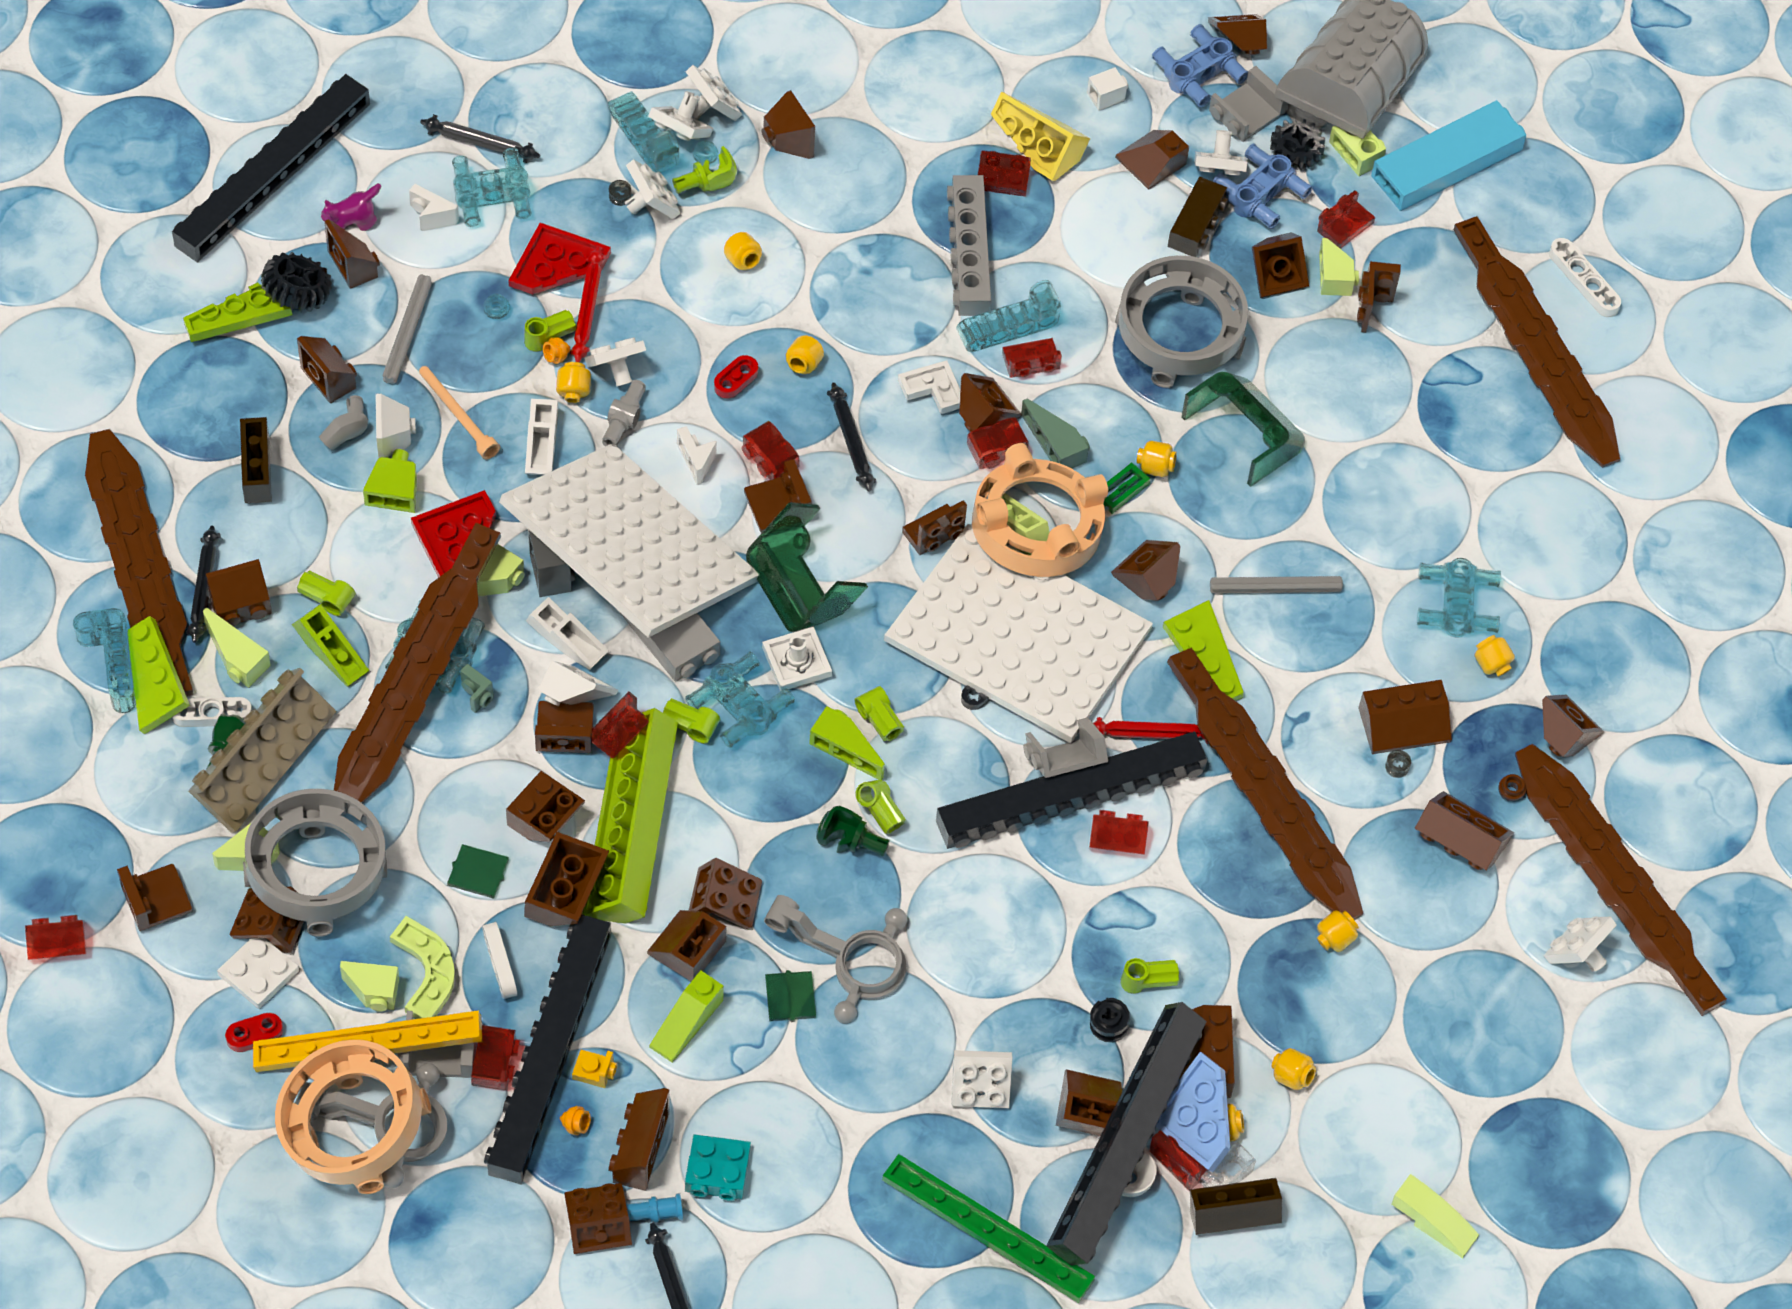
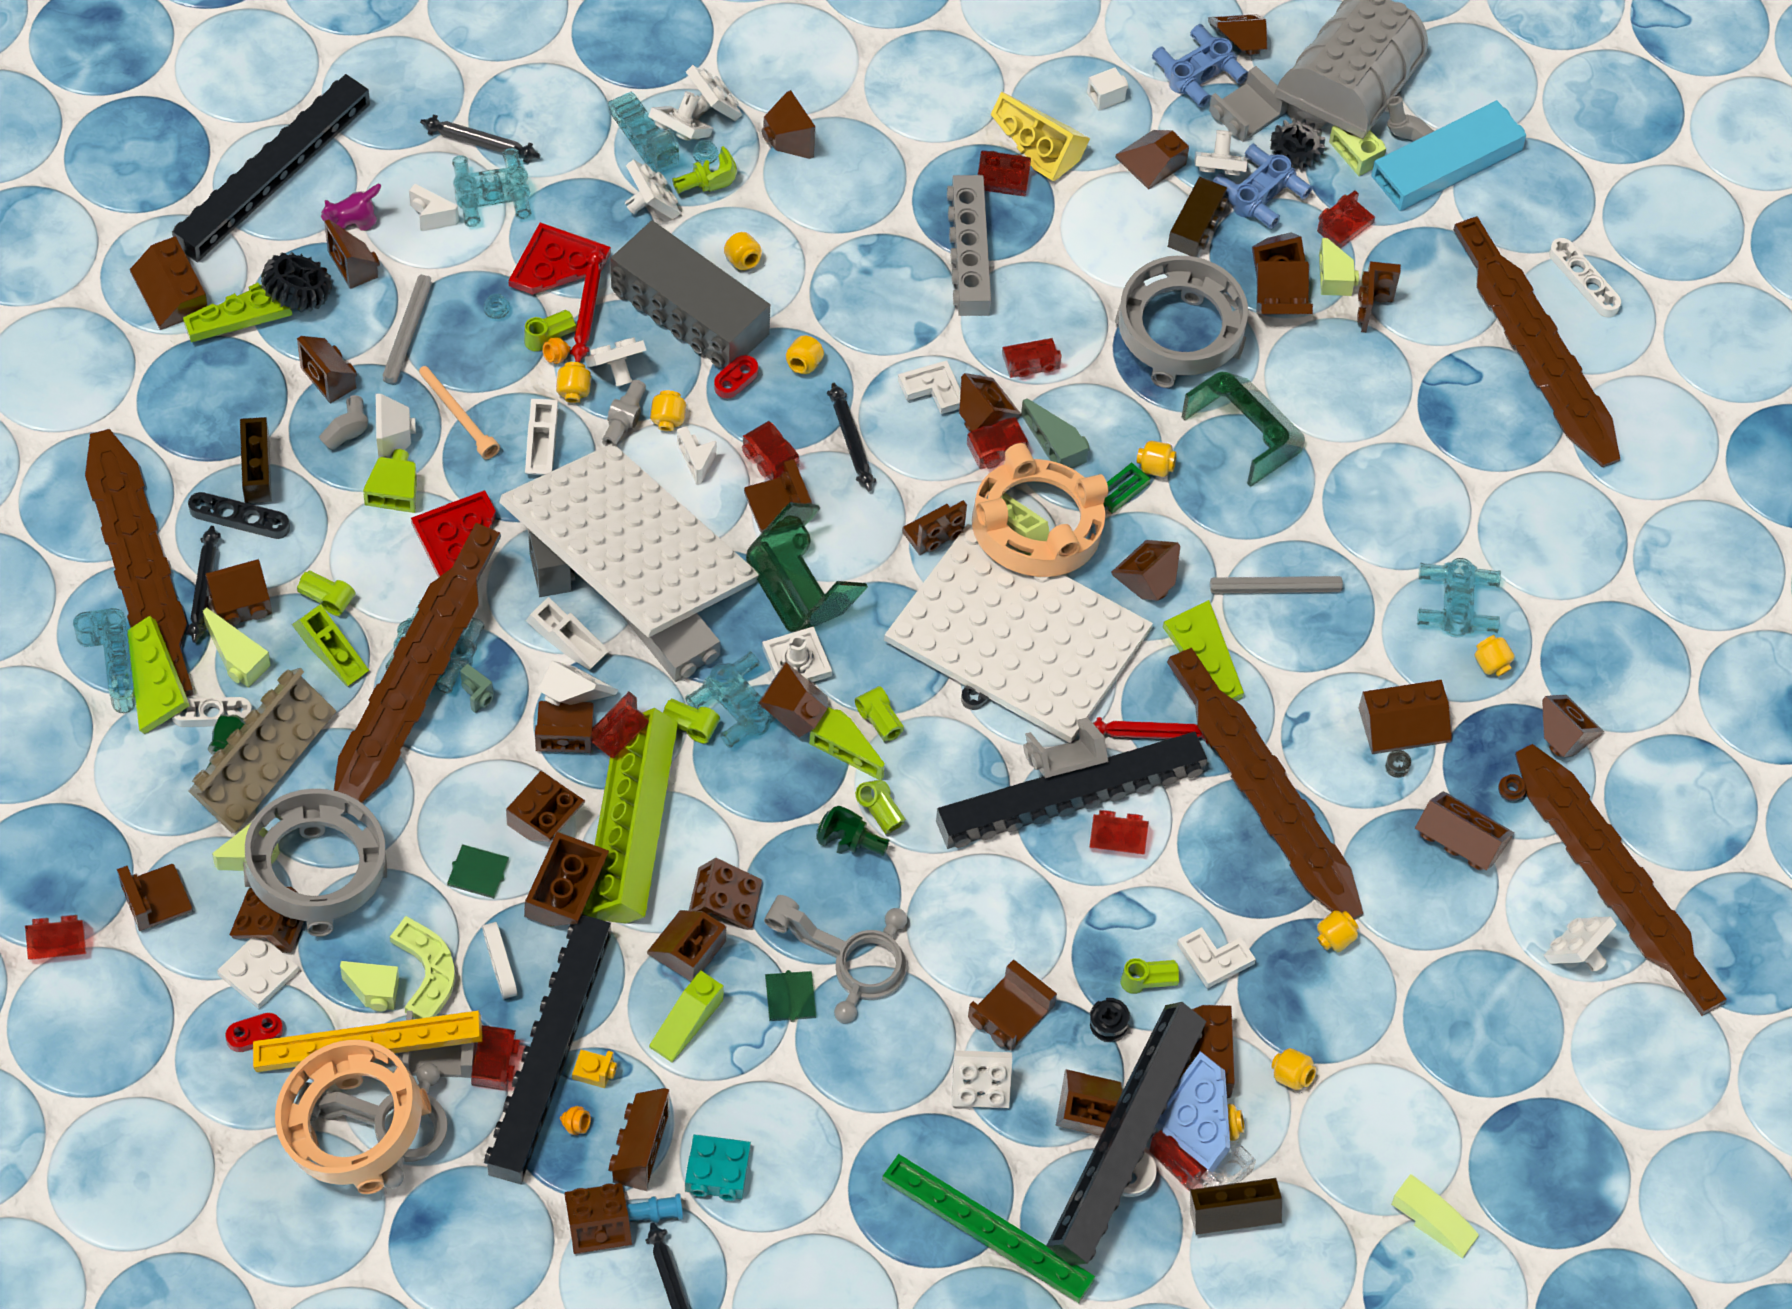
yellowish green slope [477,544,525,596] -> none
clear smoke bush [608,180,632,206] -> none
clear light blue beam [956,280,1061,352] -> none
none -> reddish brown slope [130,236,208,330]
none -> black beam [188,492,290,539]
none -> dark grey brick [610,220,771,369]
none -> yellow head [650,390,686,431]
none -> reddish brown slope [758,662,828,738]
none -> reddish brown panel [968,959,1057,1051]
none -> white plate [1177,927,1256,989]
none -> reddish brown bracket [1256,261,1313,314]
none -> light grey arm [1386,96,1434,141]

